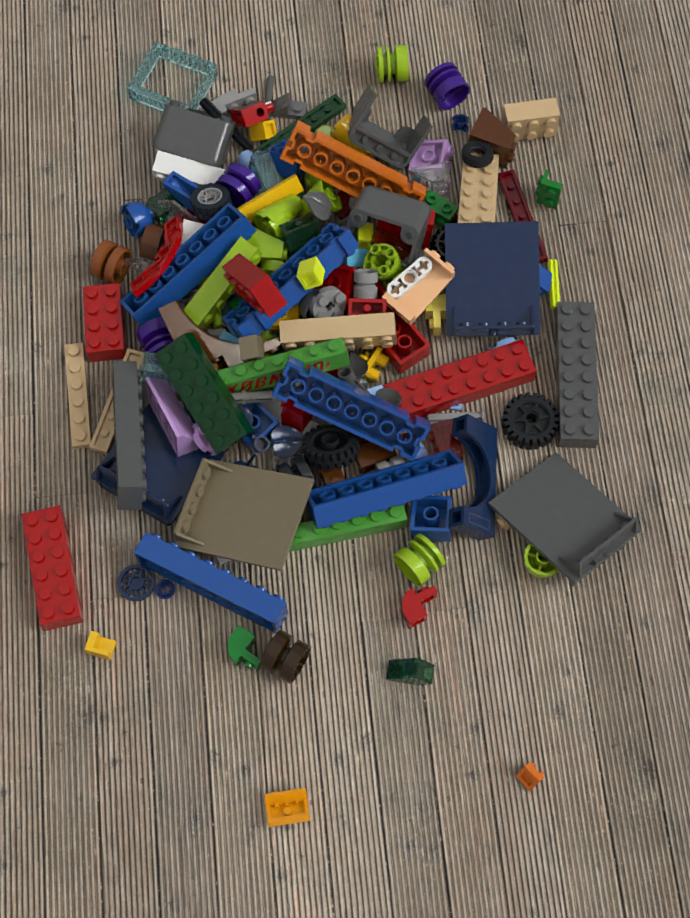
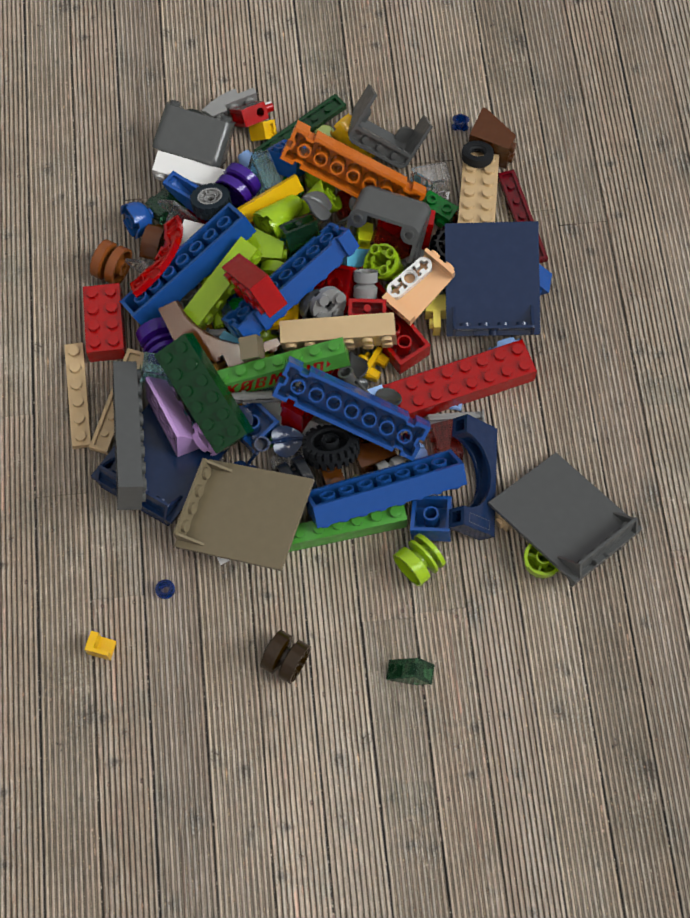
red brick [21,505,84,631] -> none
dark blue wheel [117,565,155,601] -> none
clear light blue window [127,41,218,111] -> none
blue brick [134,532,288,633] -> none
black axle [199,97,254,151] -> none
green brick [227,625,261,671] -> none
dark grey bar [264,75,274,121] -> none
light orange bracket [264,788,310,827] -> none
flat silver slope [271,92,308,120] -> none
neon yellow panel [296,256,325,290] -> none
lime wheel [375,44,409,84] -> none
red brick [401,585,438,629] -> none
lavender plate [408,139,454,178] -> none
dark purple wheel [424,62,470,110] -> none
tan brick [501,98,560,142] -> none
black wheel [502,392,559,450] -> none
orange tile [515,762,544,791] -> none
green bracket [535,170,563,209] -> none
neon yellow axle [547,259,560,310] -> none
dark grey brick [554,301,599,448] -> none

